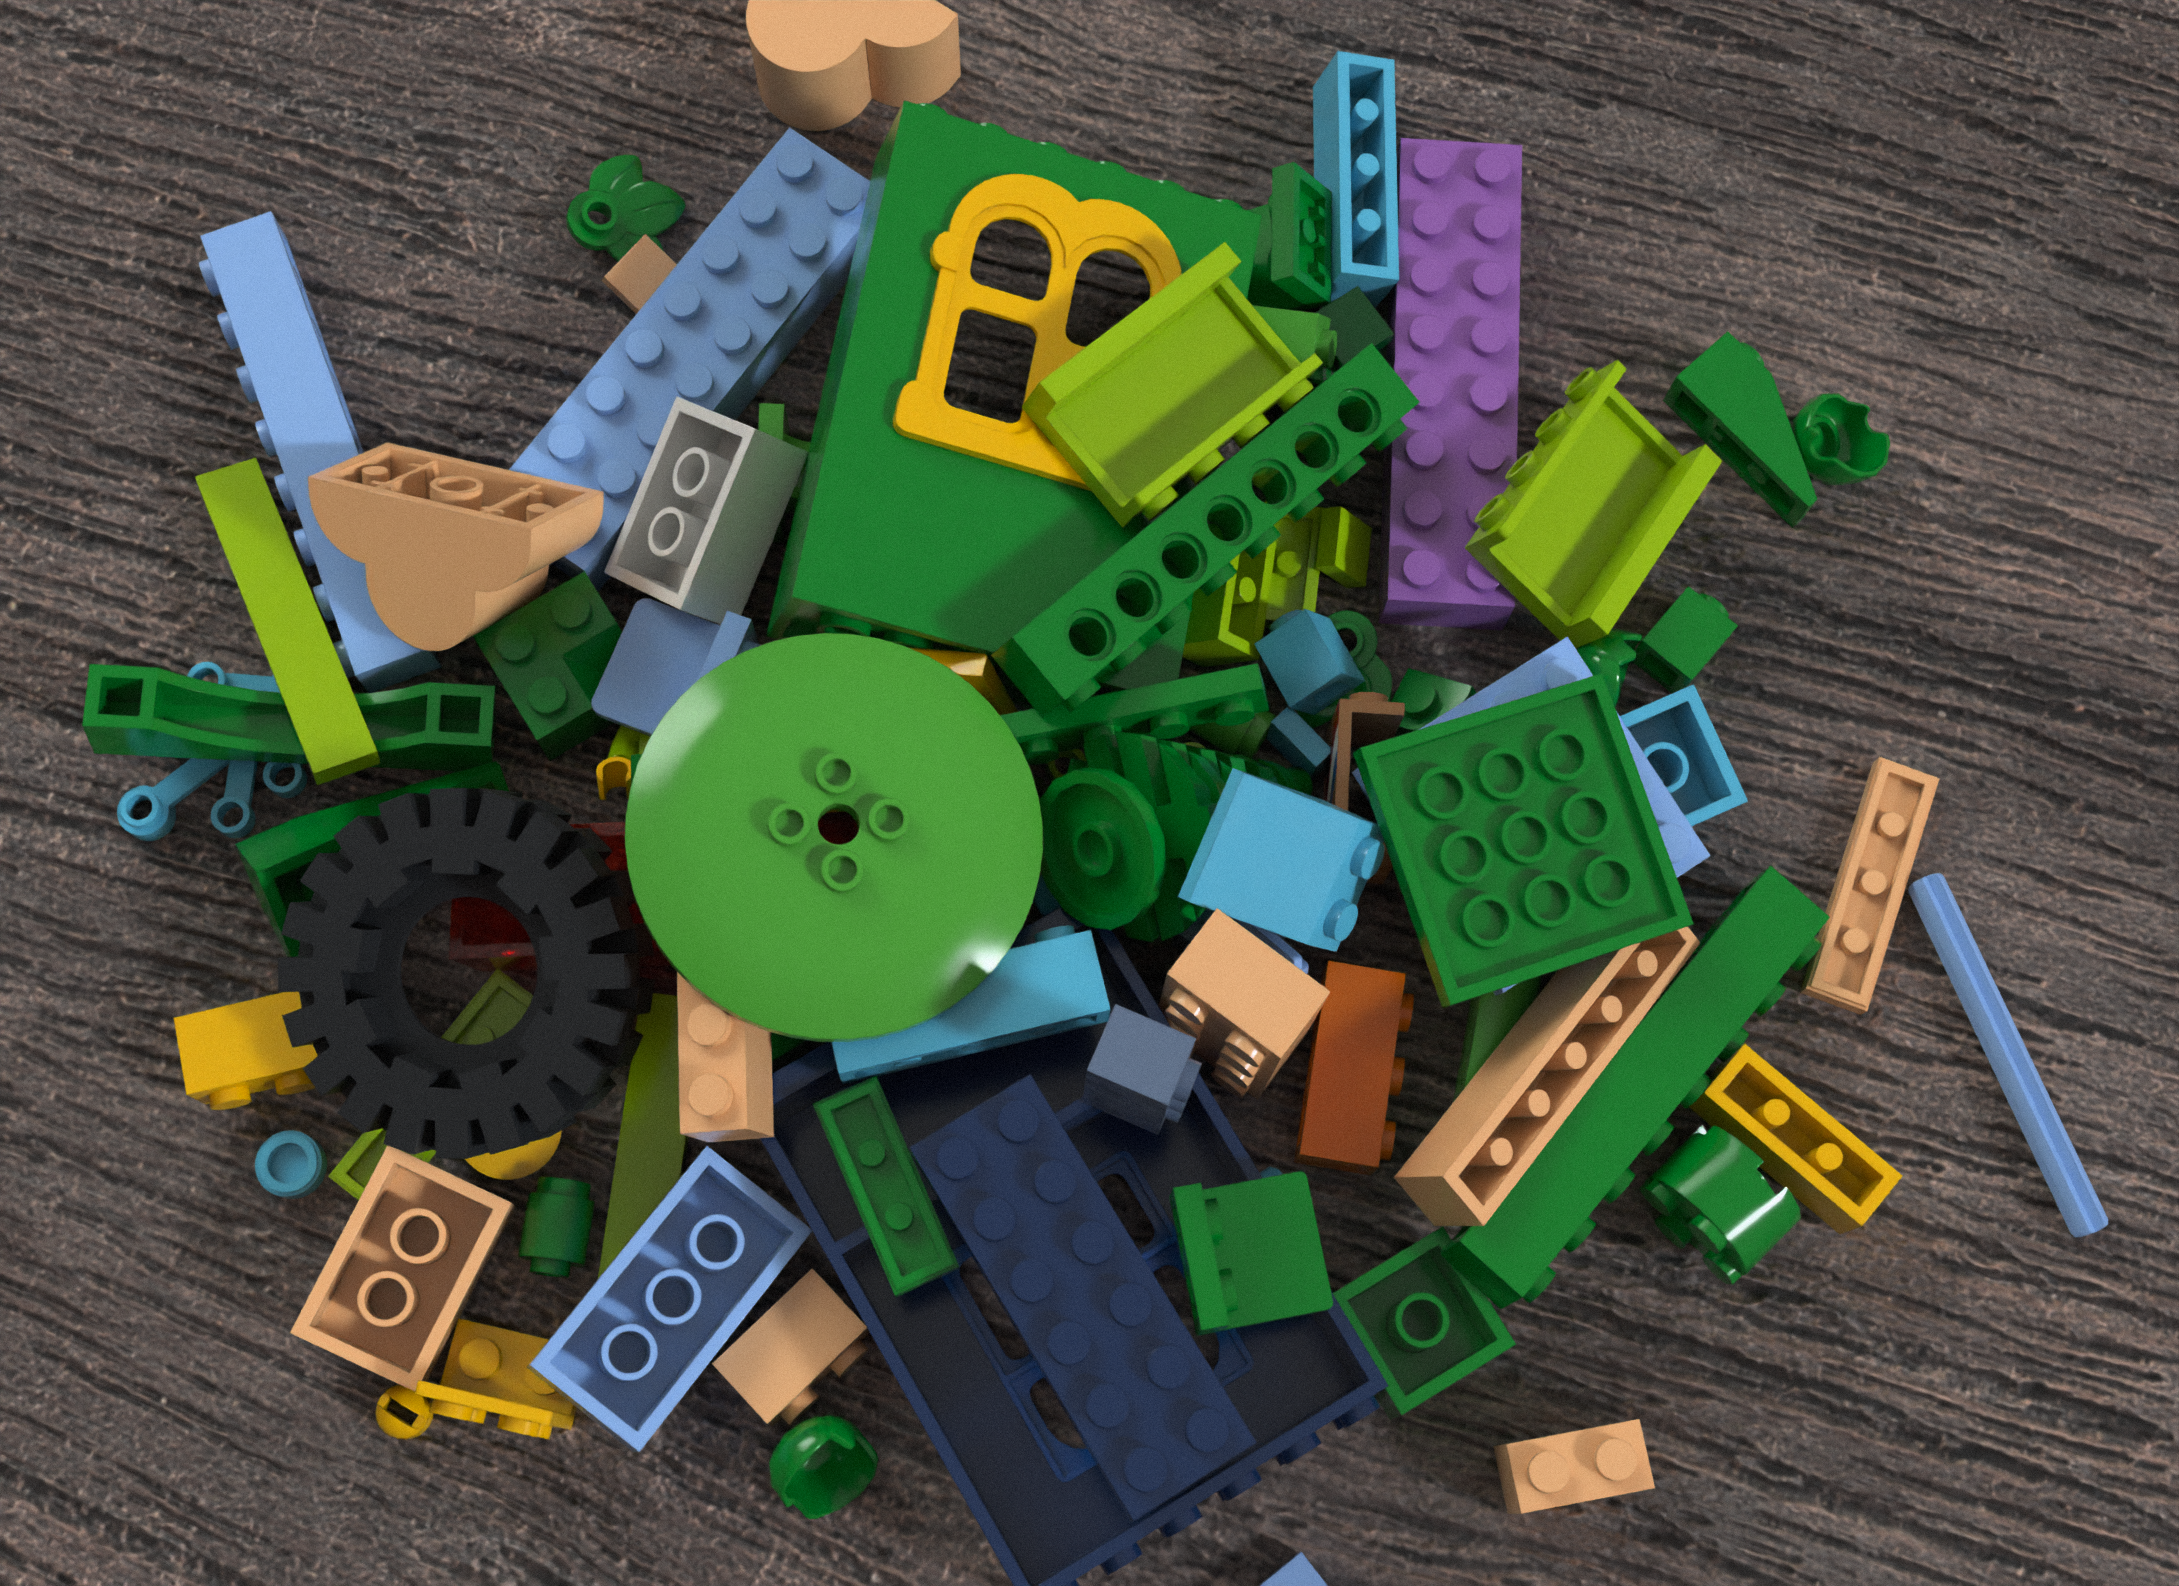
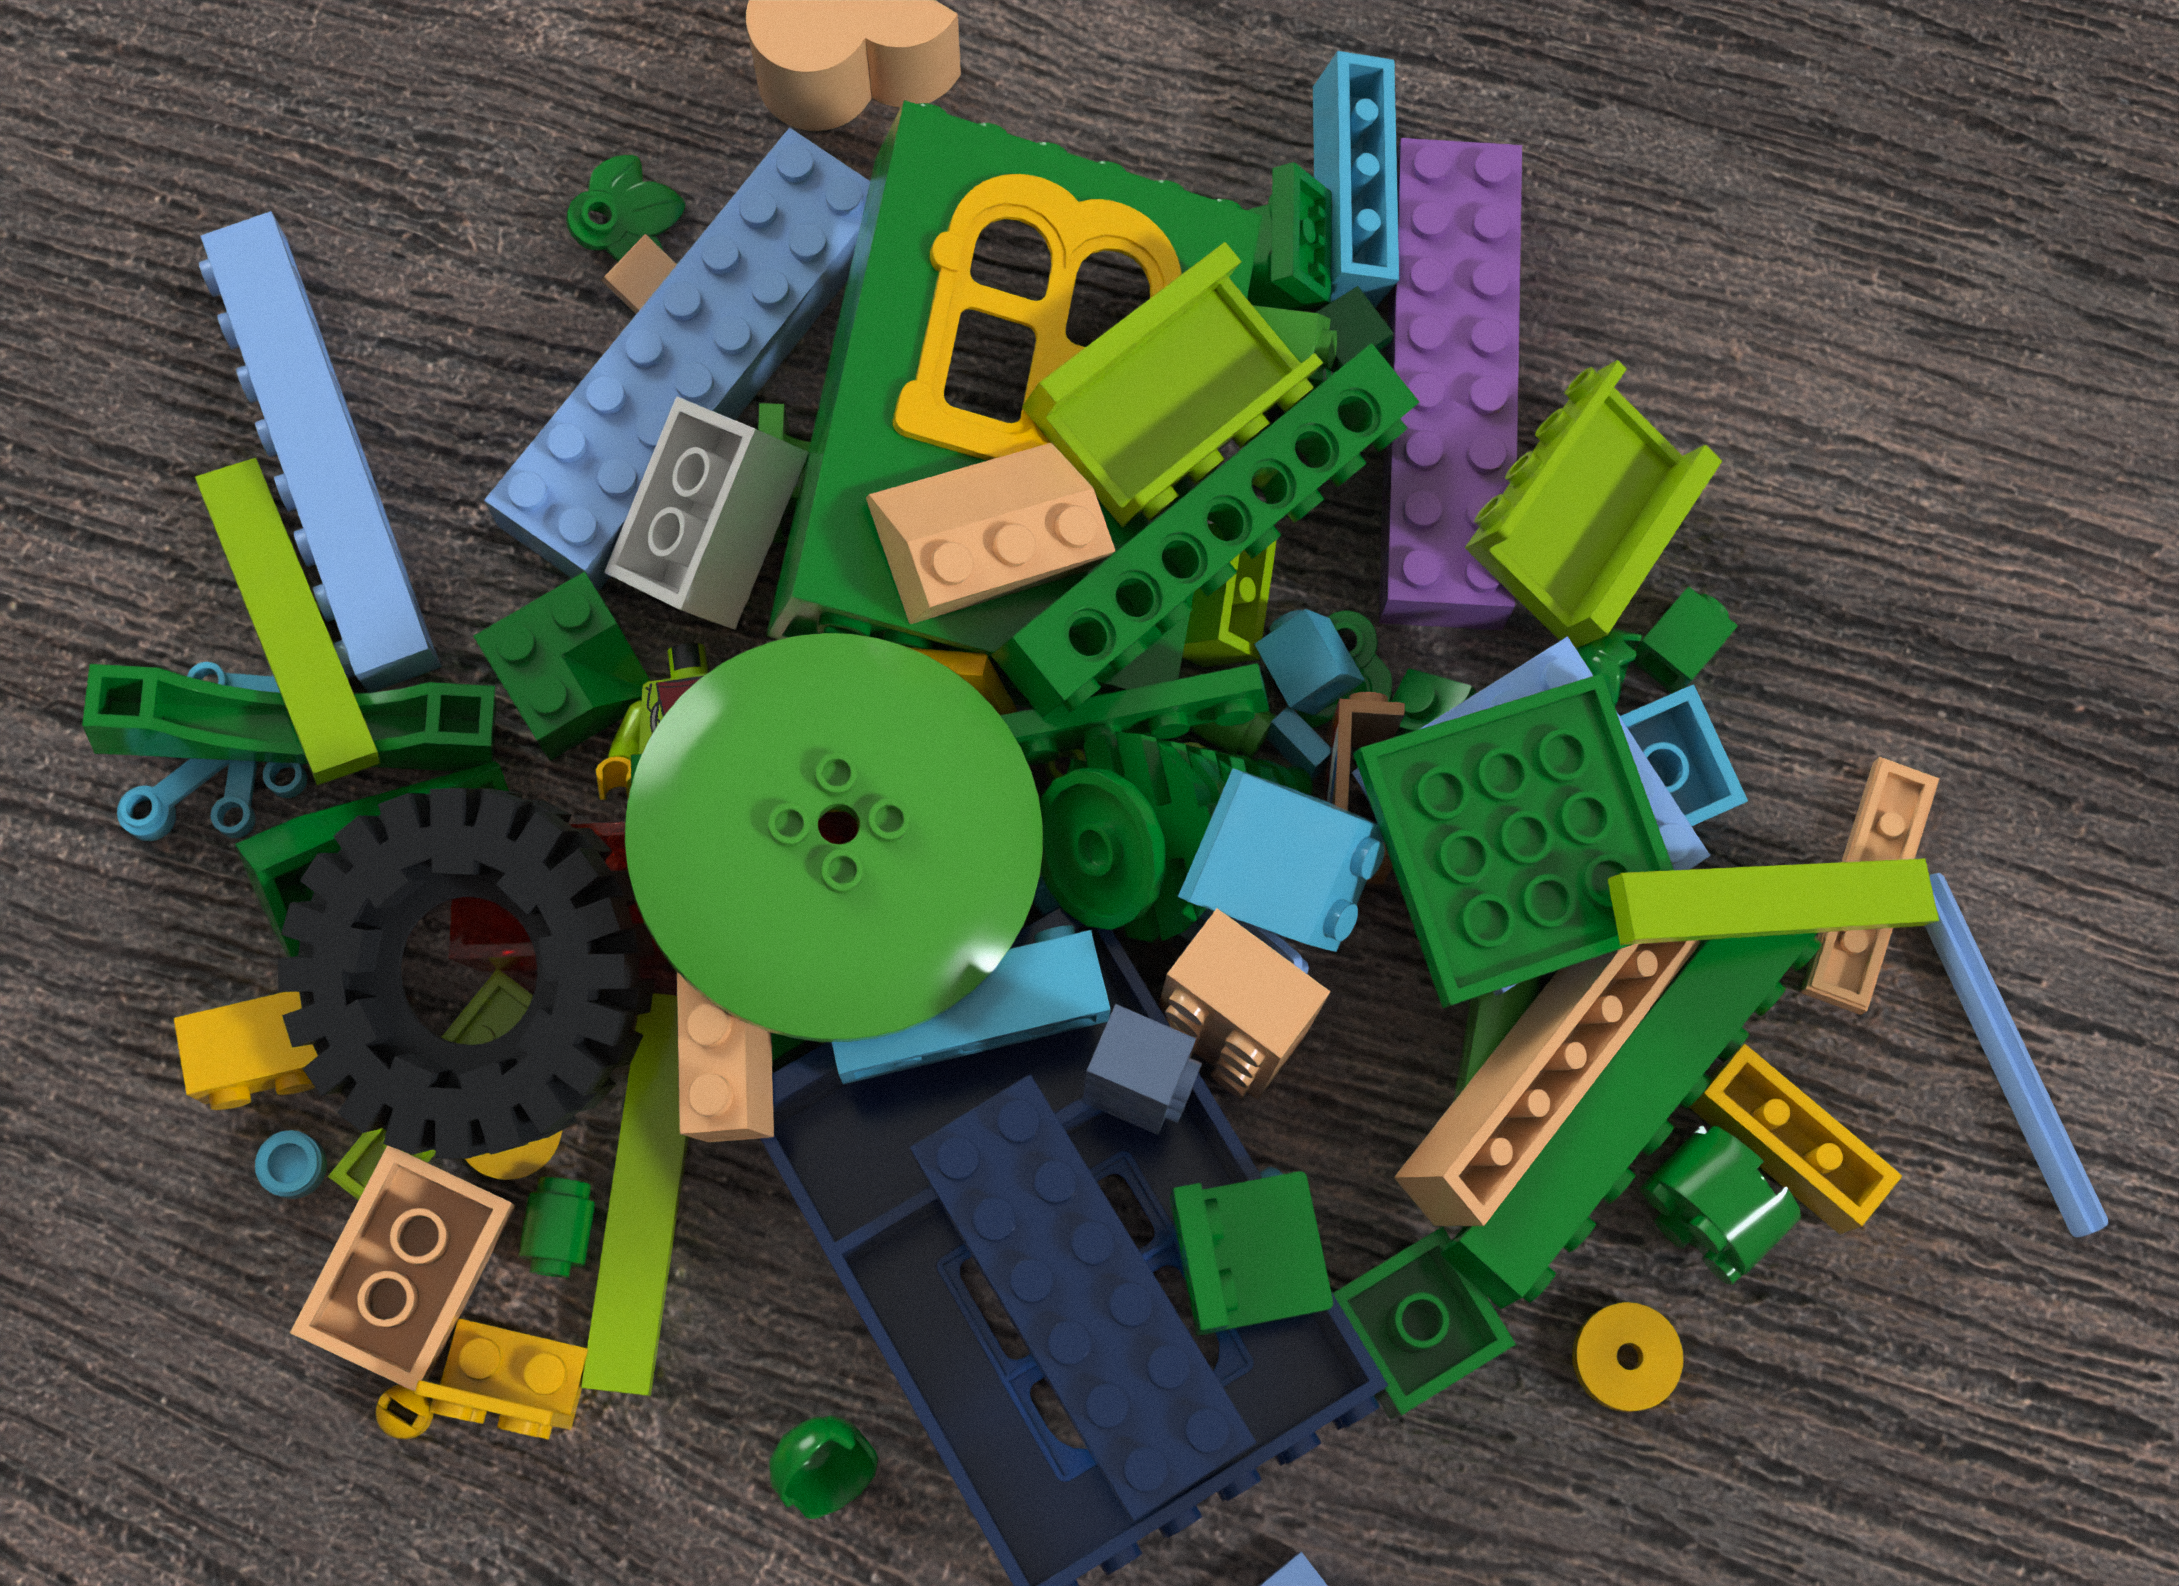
light nougat brick [308,443,604,651] -> none
light blue brick [527,1146,812,1452] -> none
light blue bracket [591,598,761,737] -> none
light nougat brick [712,1268,870,1426] -> none
green tile [813,1076,960,1297] -> none
lime plate [1264,500,1323,628] -> none
orange brick [1294,961,1414,1176] -> none
lime tile [1315,506,1372,588] -> none
light nougat brick [1493,1419,1655,1514] -> none
green slope [1663,331,1817,528] -> none
green hair [1792,393,1890,485] -> none
none -> light nougat slope [866,443,1116,624]
none -> yellow piece [1572,1302,1683,1412]
none -> lime tile [1608,858,1939,945]

